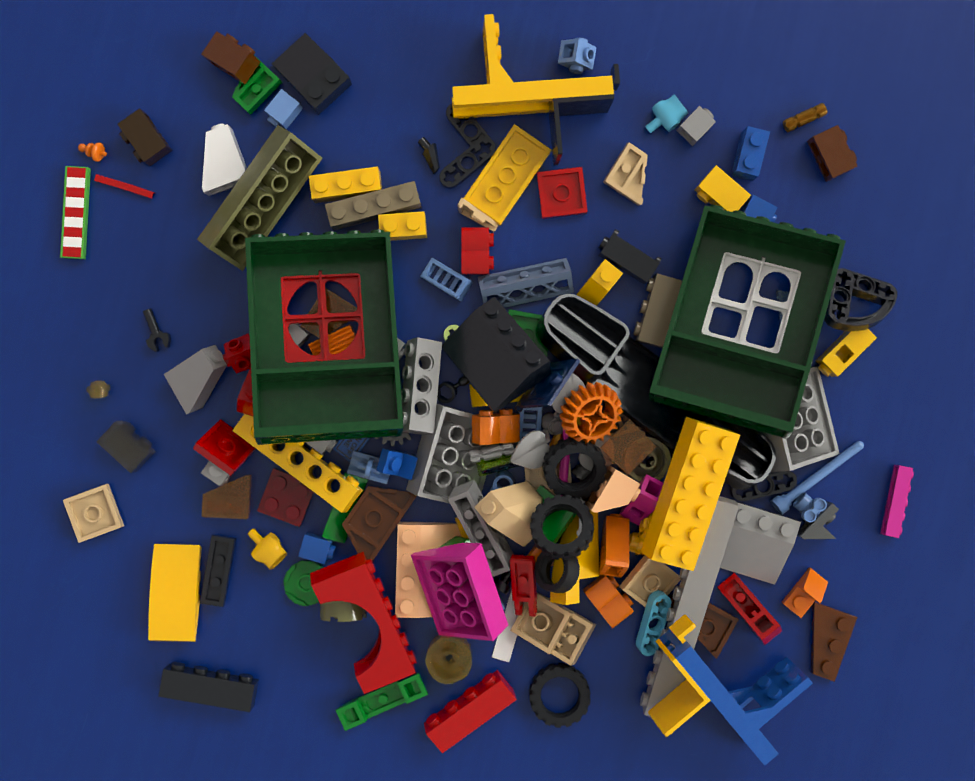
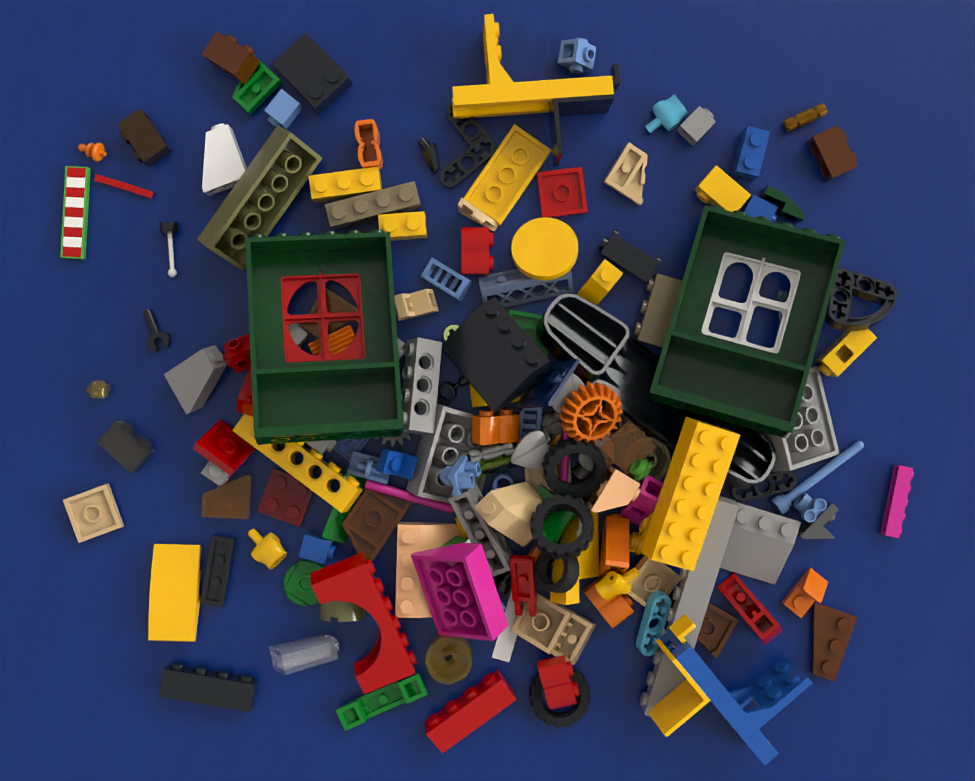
none -> hinge [159,222,179,277]
none -> clear slope [269,634,339,675]
none -> orange brick [354,119,383,170]
none -> dark pink bar [364,479,454,514]
none -> tan brick [394,289,439,321]
none -> medium blue hips [440,455,481,496]
none -> yellow piece [511,217,578,281]
none -> red brick [538,655,580,710]
none -> yellow piece [595,567,640,600]
none -> bright green plate [629,457,652,481]
none -> dark green slope [759,185,805,223]

